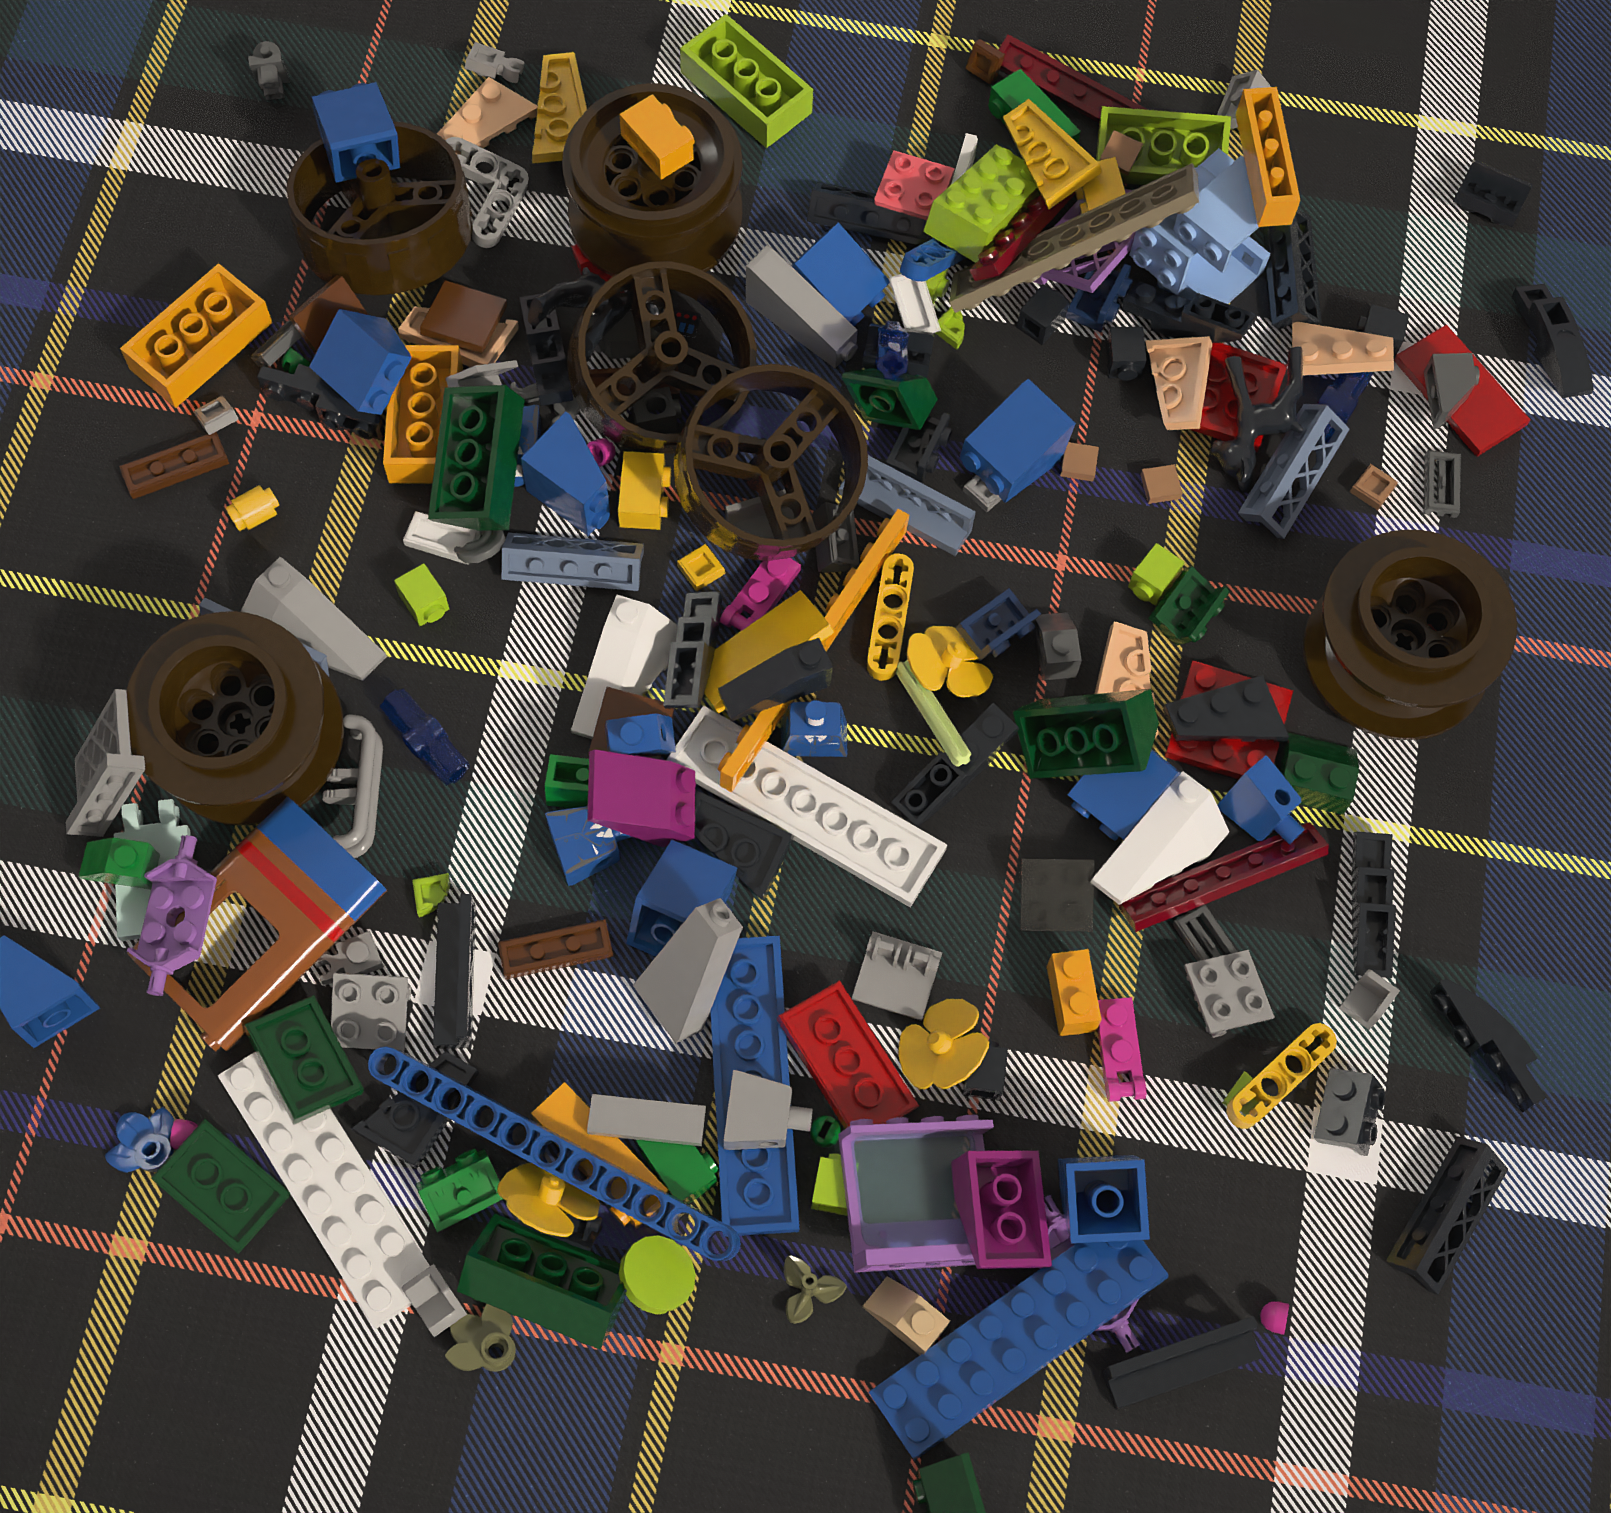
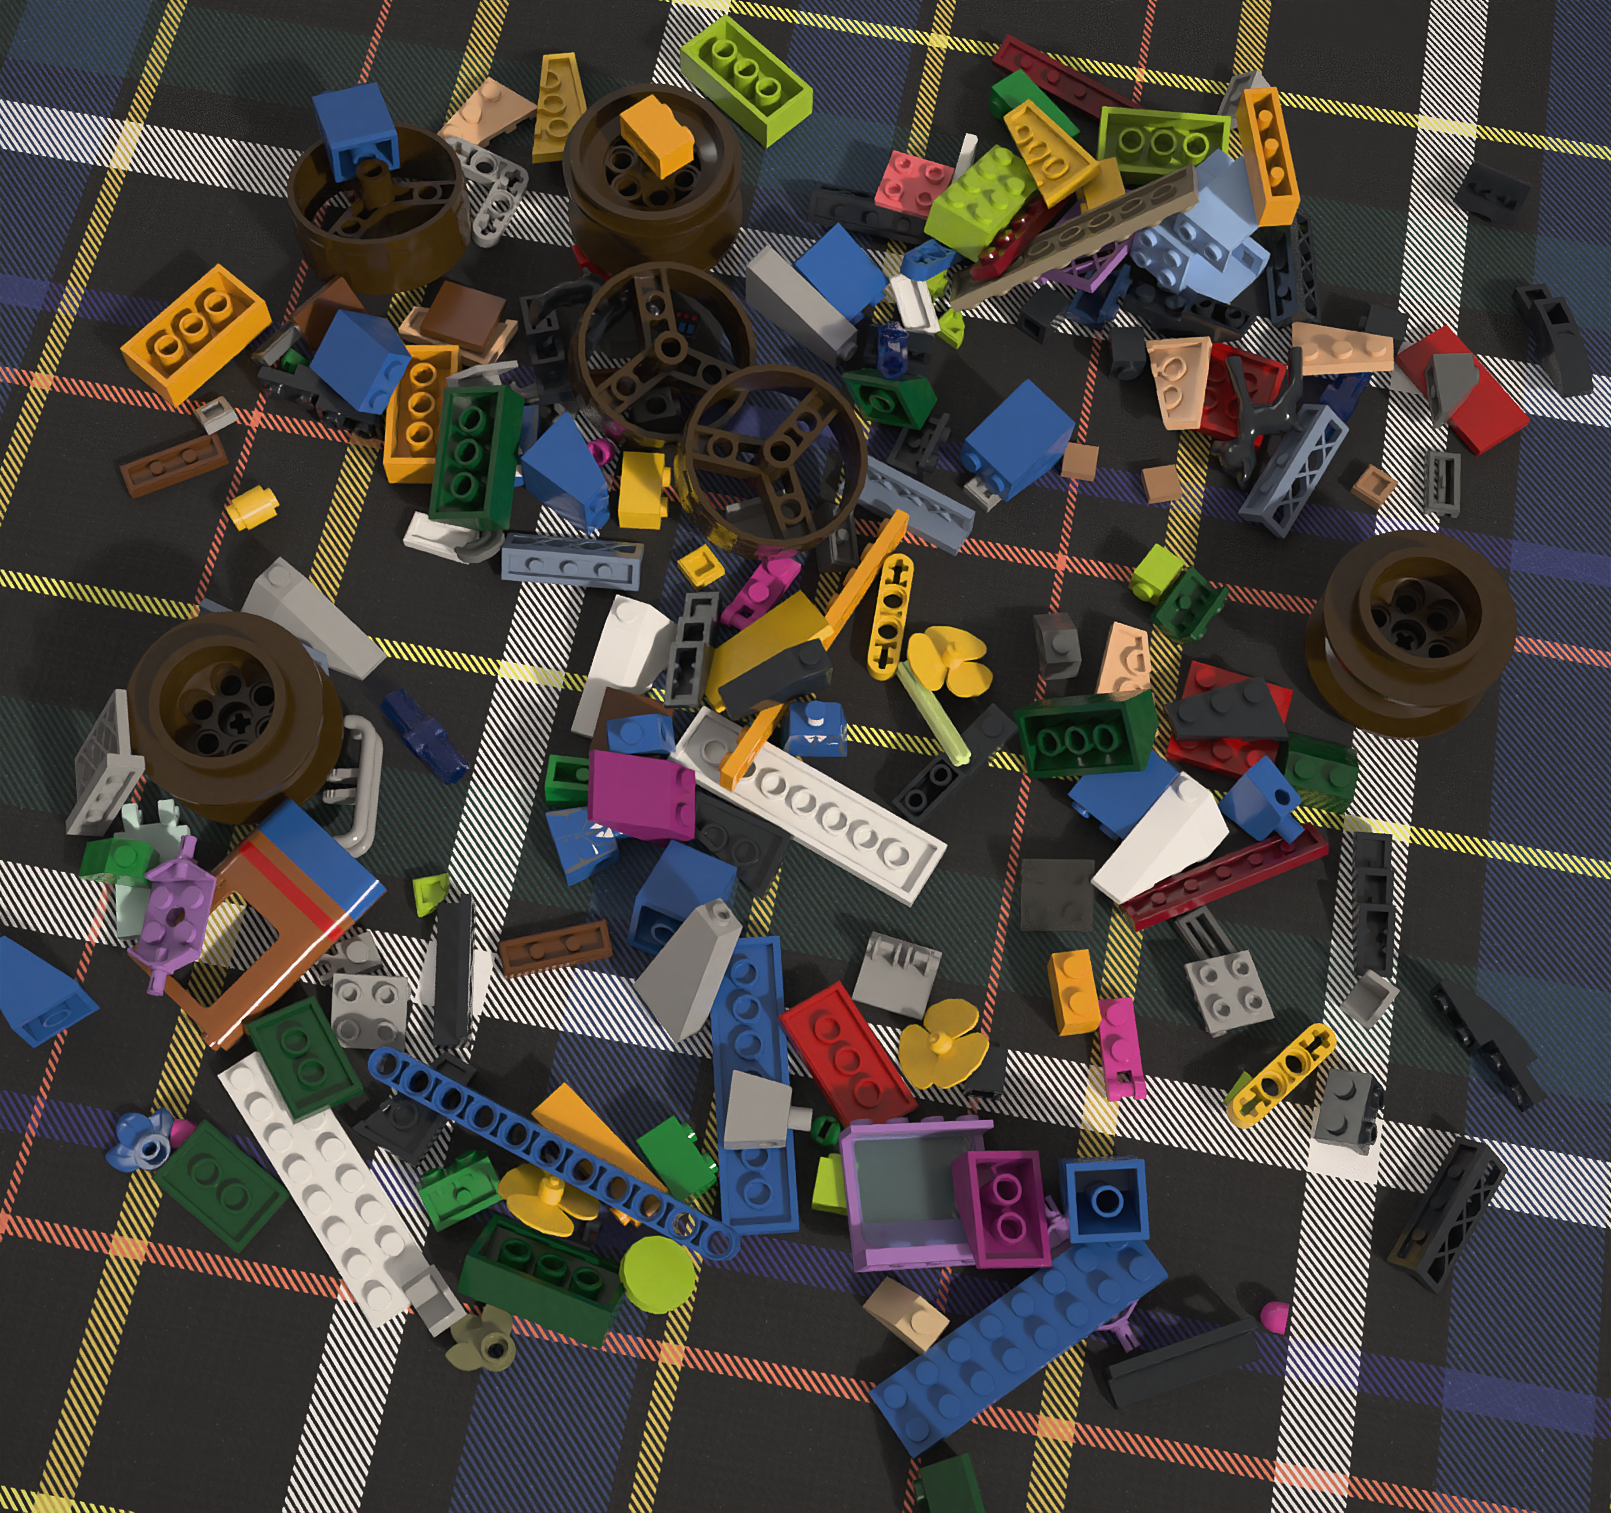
dark grey hips [248,41,290,100] -> none
lime brick [394,563,450,626] -> none
light grey plate [465,42,524,83] -> none
light grey tile [587,1094,706,1146] -> none
olive plant [784,1255,847,1324] -> none
dark blue bracket [956,588,1041,661] -> none
reddish brown tile [965,39,1005,84] -> none
medium nougat tile [1099,130,1143,176] -> none

